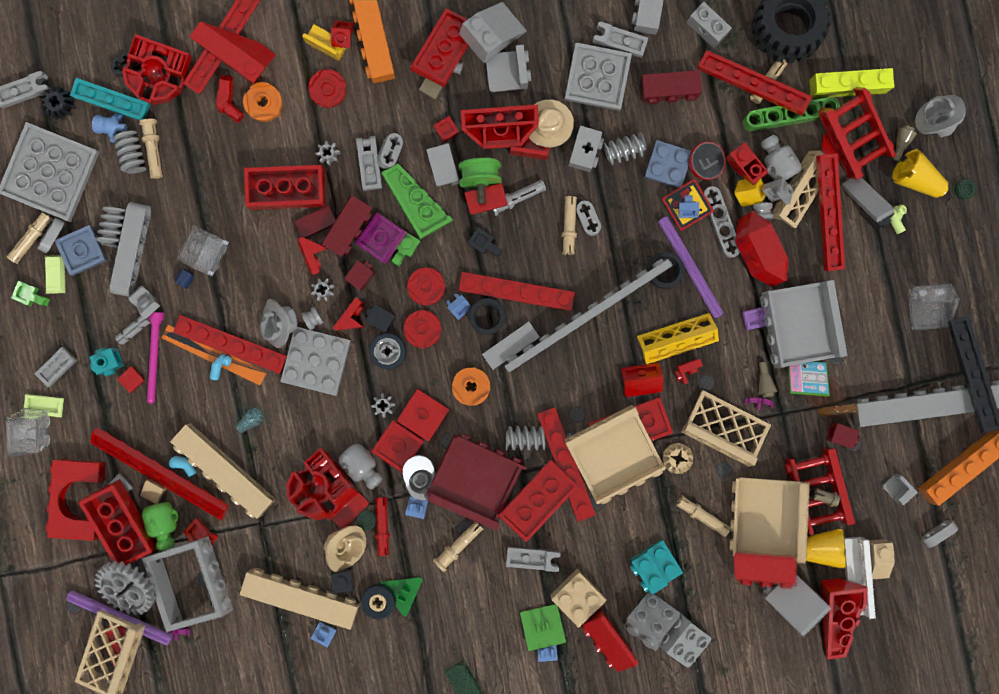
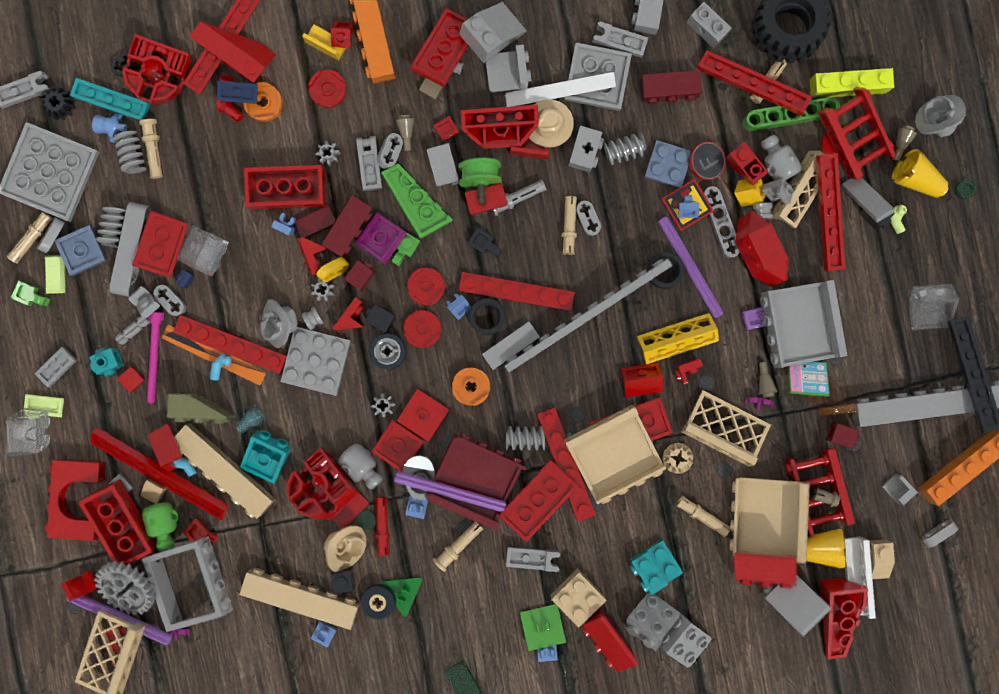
none -> red bracket [61,570,98,602]
none -> red tile [132,211,188,278]
none -> red panel [148,424,182,472]
none -> light grey beam [153,285,187,316]
none -> olive slope [167,393,236,423]
none -> dark blue plate [217,80,258,104]
none -> teal plate [240,430,292,484]
none -> medium blue tile [271,213,296,235]
none -> yellow beam [316,257,350,283]
none -> medium lavender axle [394,472,506,512]
none -> dark tan cone [396,115,414,151]
none -> white sticker [505,72,616,107]

